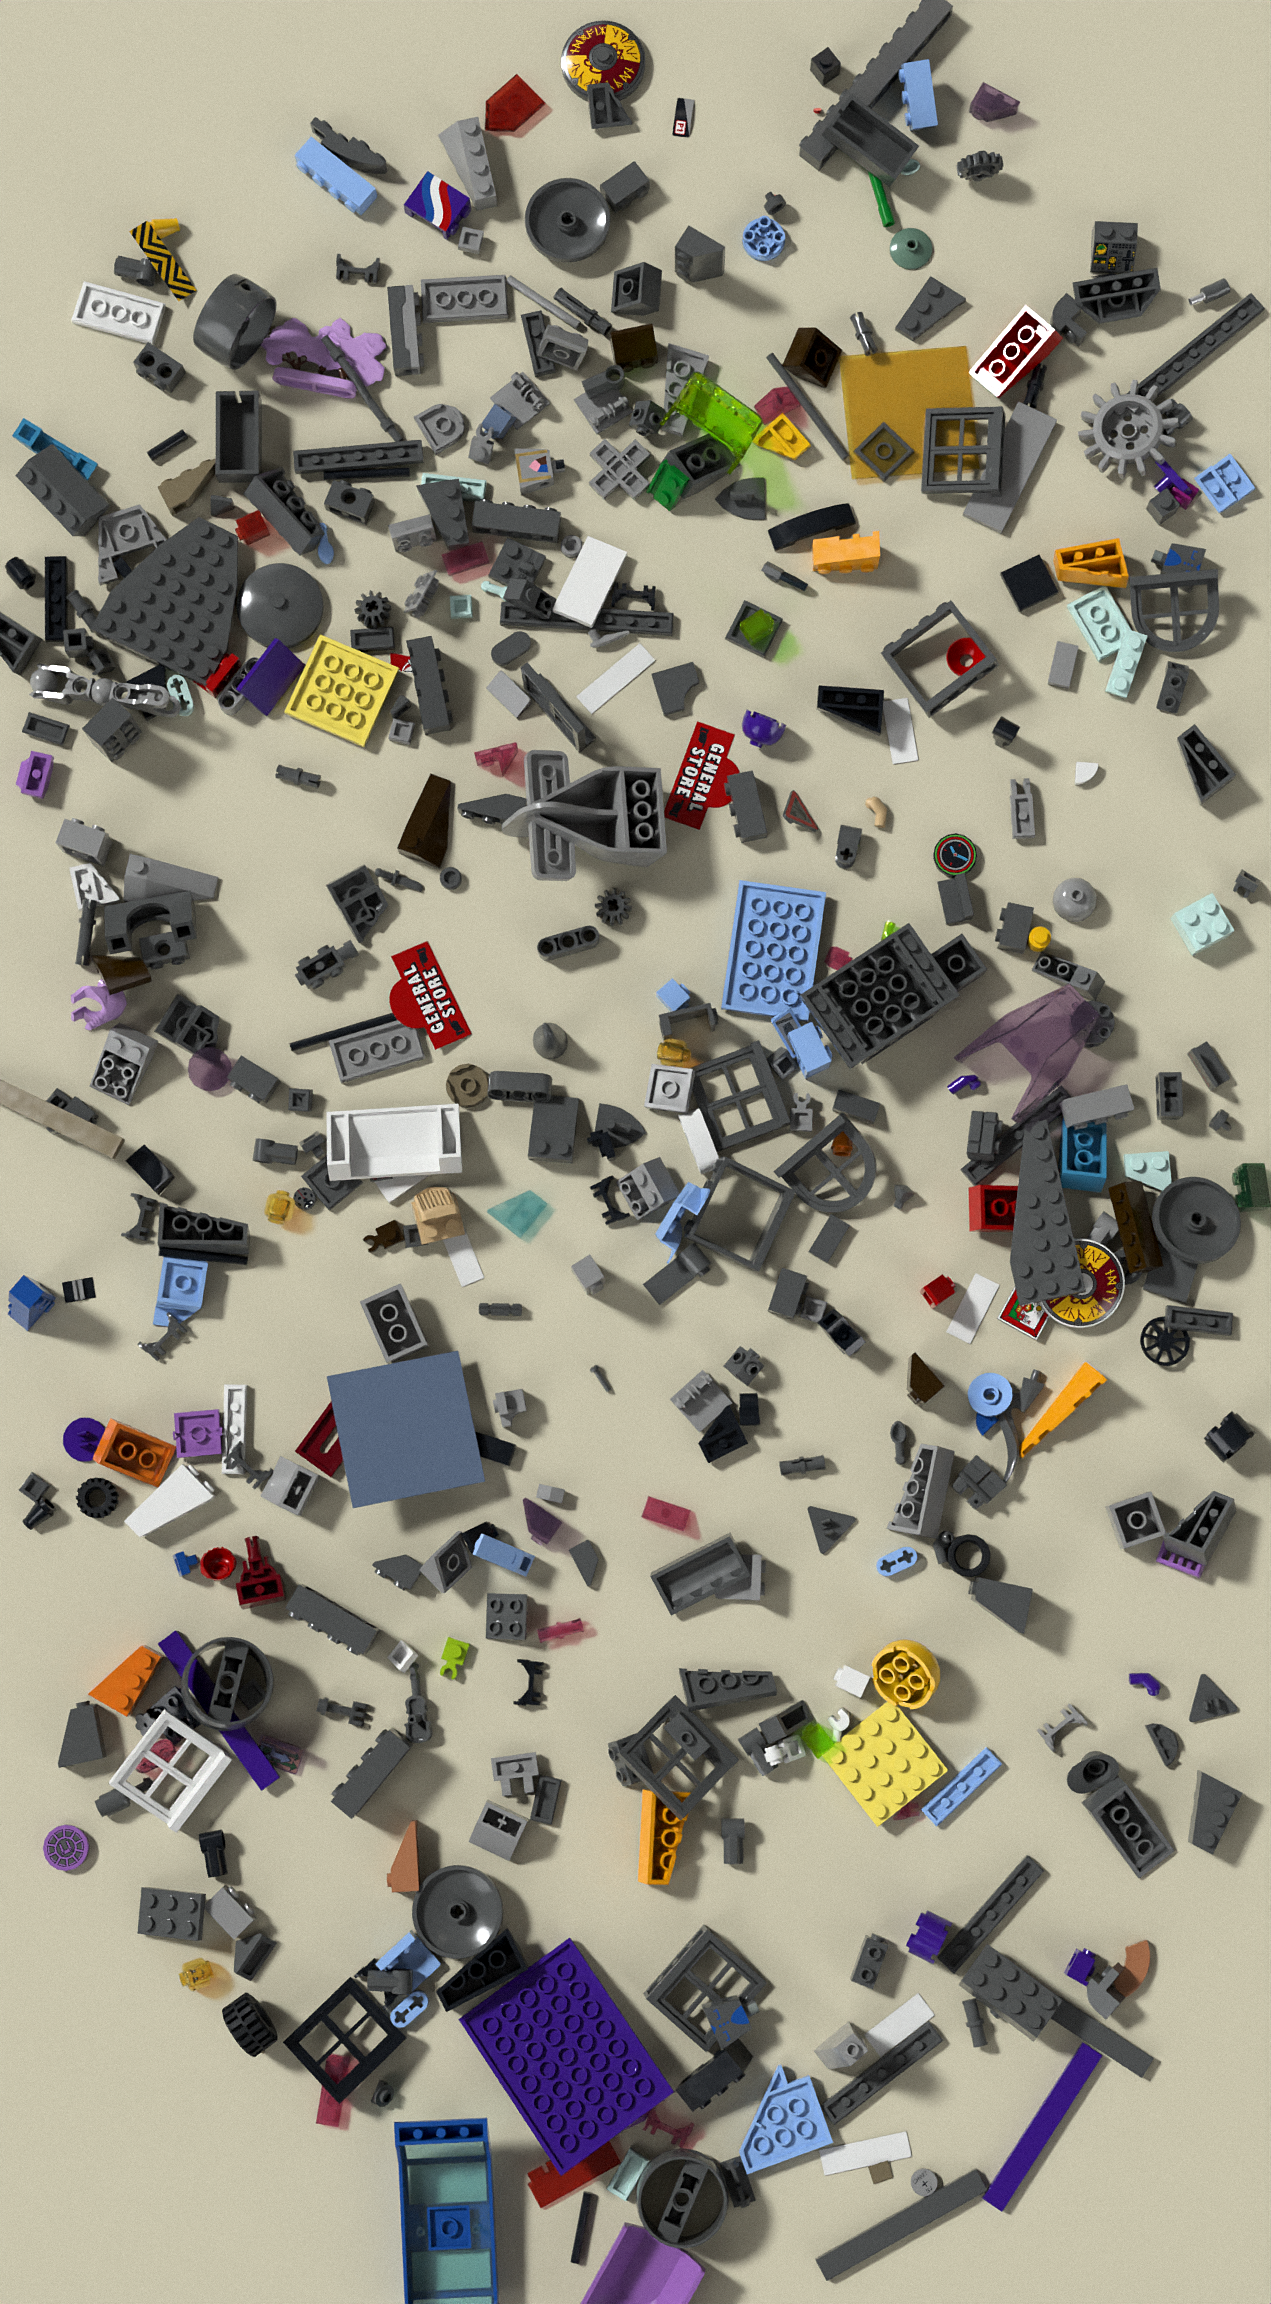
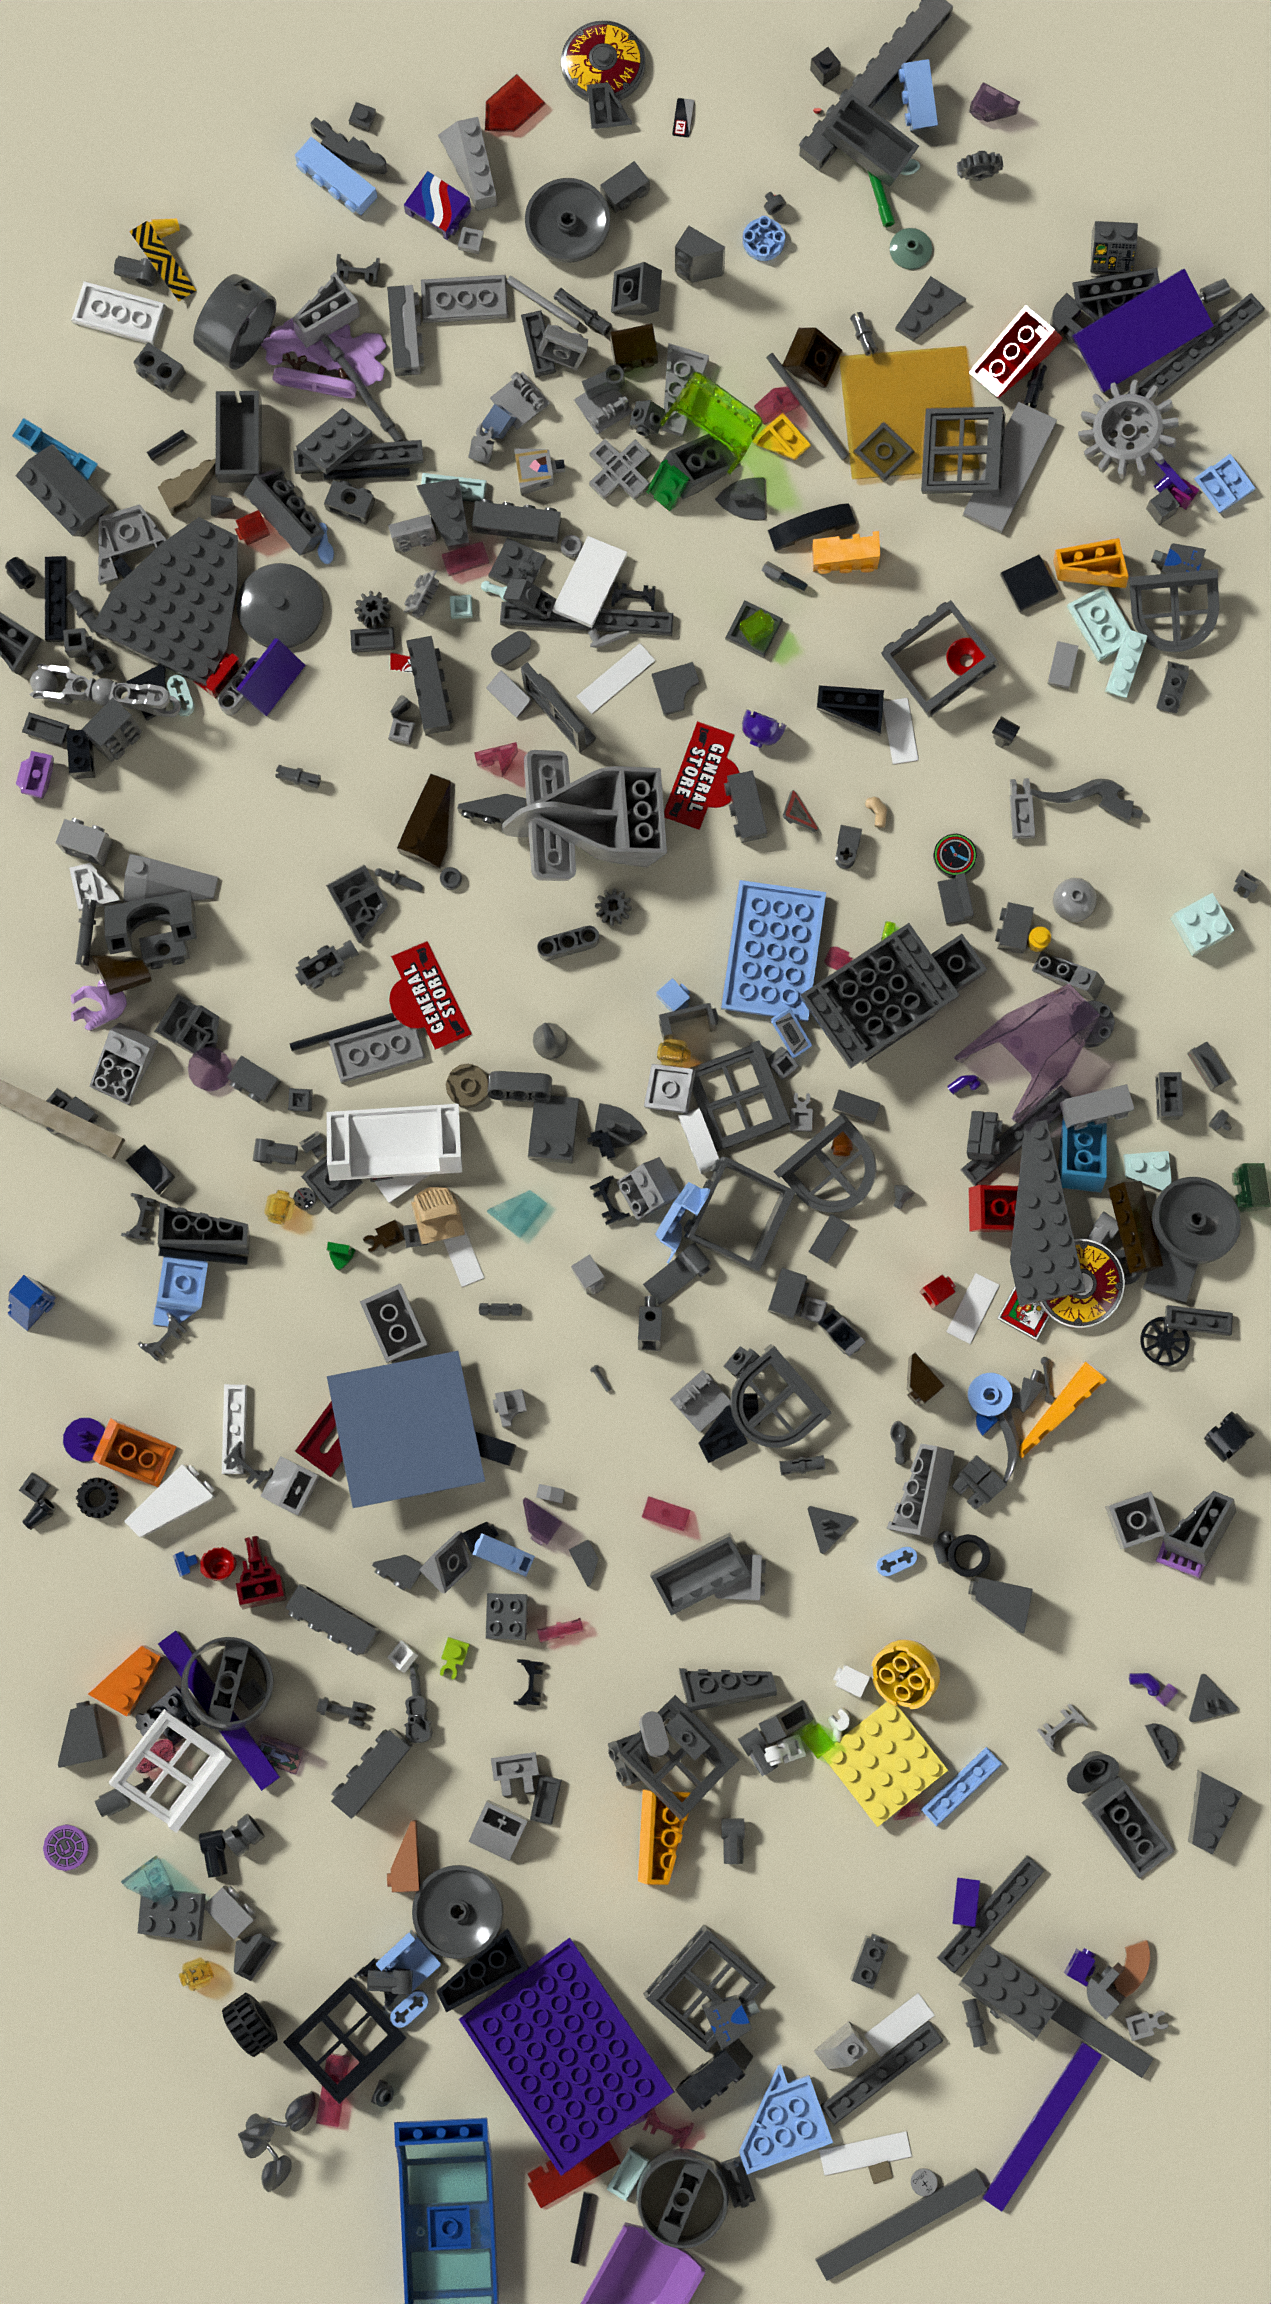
black piece [62,1277,96,1303] -> none
medium lavender plate [173,1409,223,1458] -> none
light yellow plate [284,635,399,747] -> none
light grey tile [414,404,465,455] -> none
light blue brick [787,1022,833,1079] -> none
dark purple brick [906,1910,952,1964] -> none
white tile [1075,762,1099,785] -> none
dark grey piece [1163,398,1193,436] -> none
dark grey wedge [1177,724,1236,805] -> none
none -> black brick [66,729,95,779]
none -> clear light blue wing [121,1855,174,1902]
none -> dark grey wheel [222,1813,265,1857]
none -> dark grey plant [238,2091,315,2192]
none -> light grey wedge [292,272,360,348]
none -> dark grey plate [296,408,373,475]
none -> green tile [326,1242,356,1270]
none -> dark grey plate [348,102,376,131]
none -> dark grey torso [638,1296,662,1351]
none -> light grey tile [639,1711,669,1757]
none -> dark grey window [731,1344,831,1448]
none -> dark purple tile [952,1878,981,1927]
none -> dark grey piece [1030,779,1143,823]
none -> dark grey hinge [1040,1357,1054,1403]
none -> dark purple tile [1072,268,1214,393]
none -> light grey plate [1125,2010,1168,2041]
none -> medium lavender piece [1156,1683,1178,1707]

